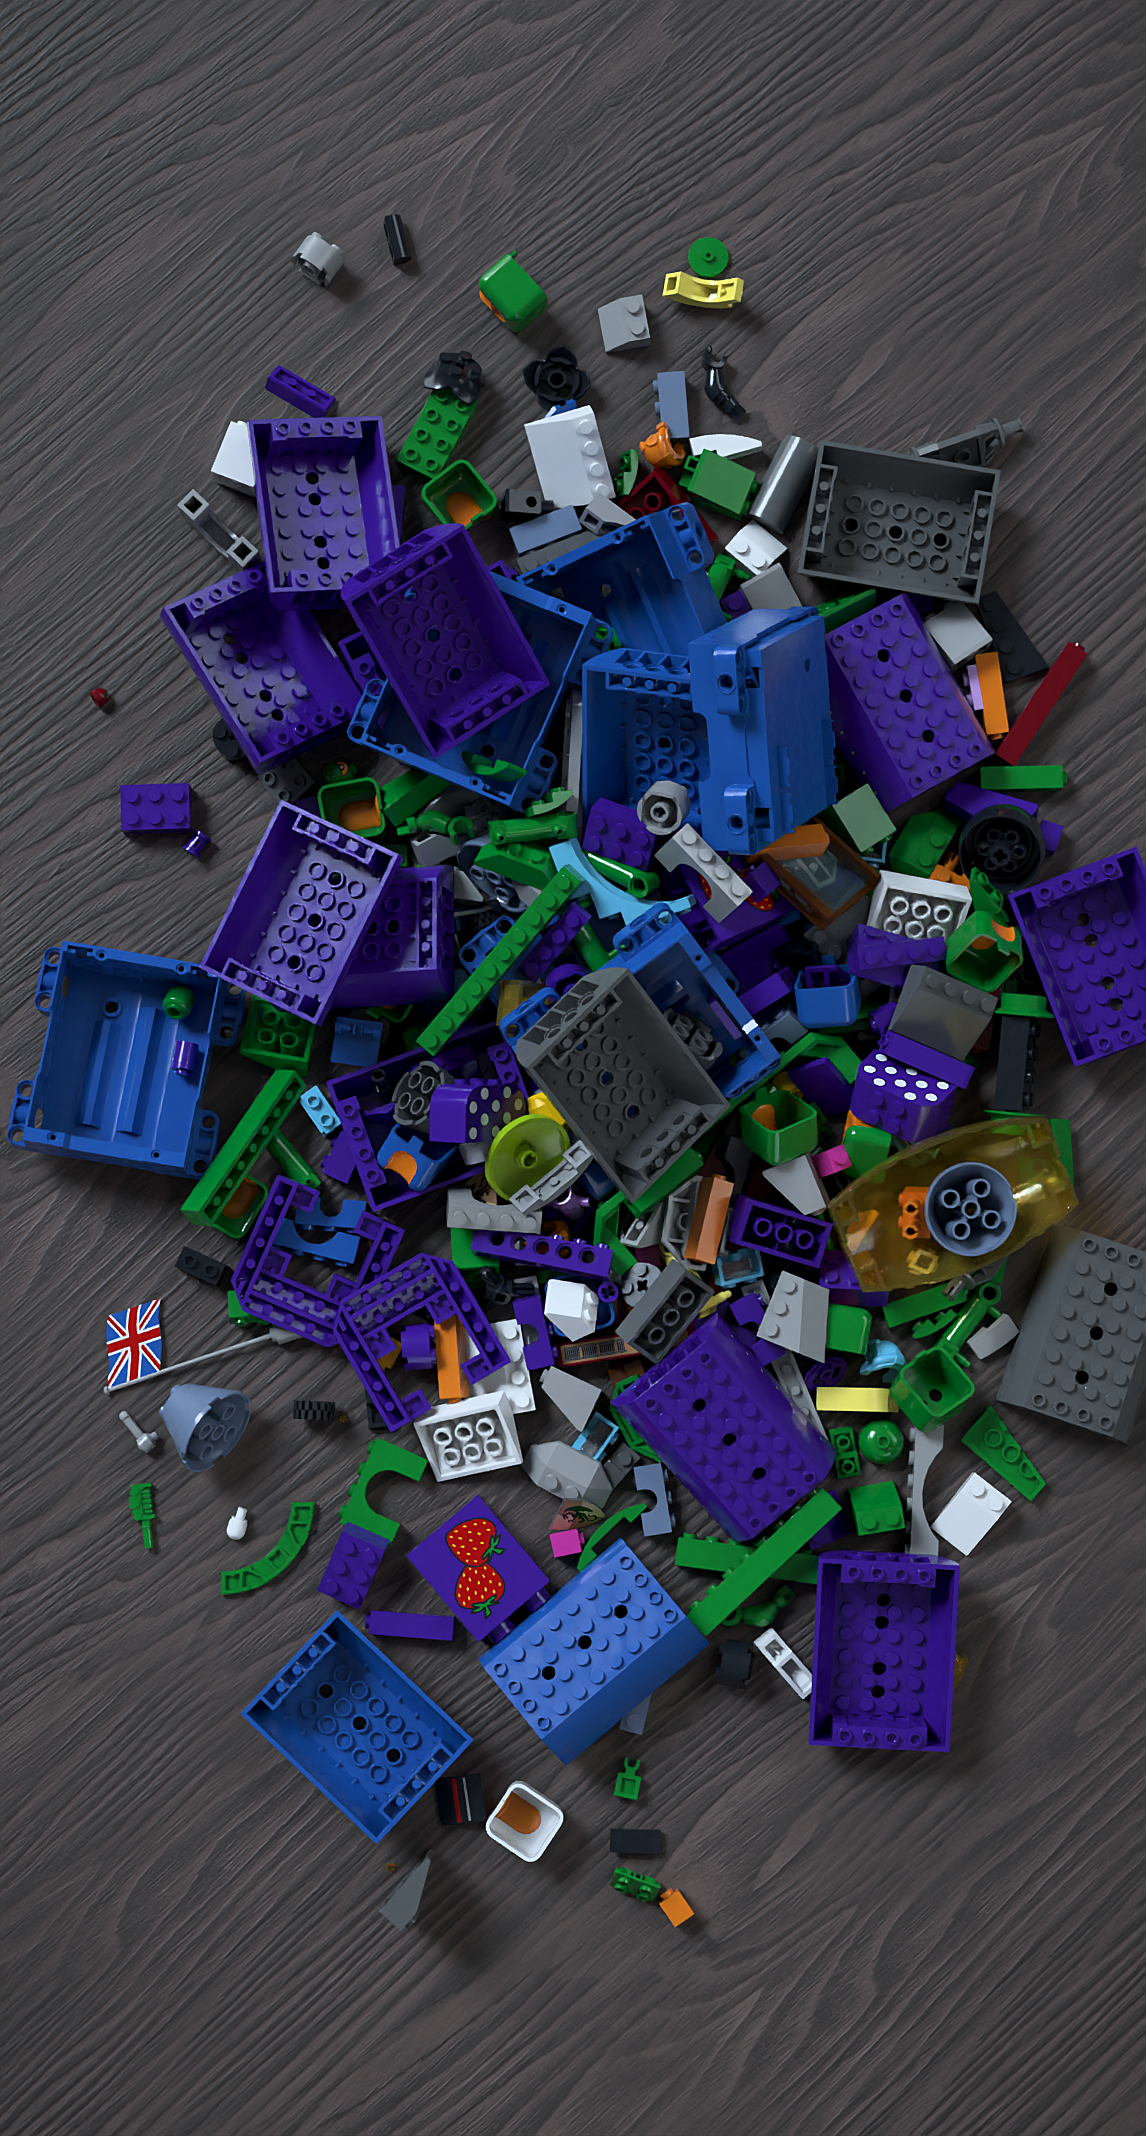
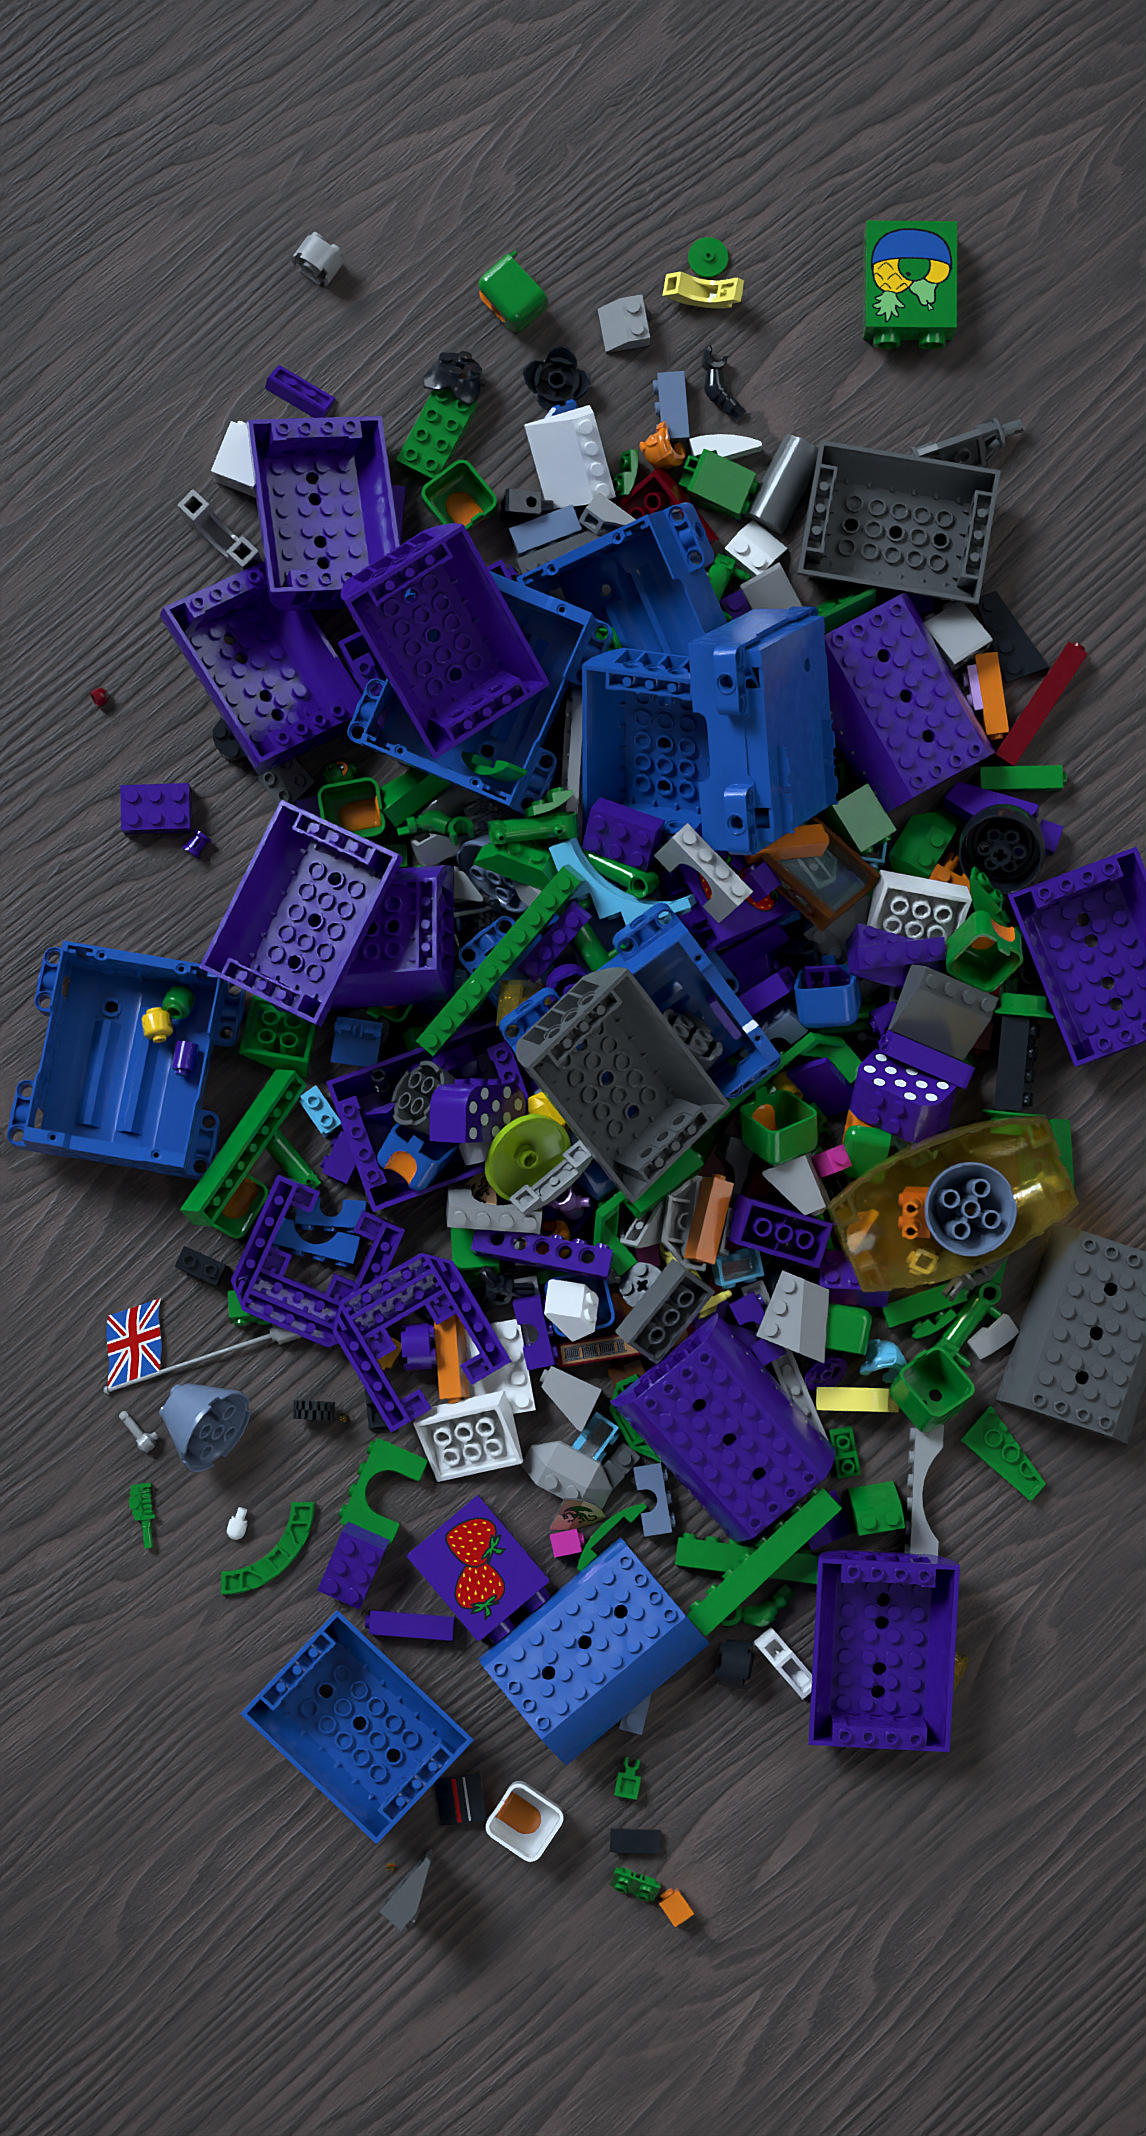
black brick [383,214,411,266] -> none
dark purple bush [598,1282,619,1303] -> none
light grey brick [637,781,691,835] -> none
green cylinder [858,1419,904,1465] -> none
white slope [930,1472,1012,1556] -> none
none -> yellow head [141,1007,173,1043]
none -> brick [863,220,957,350]

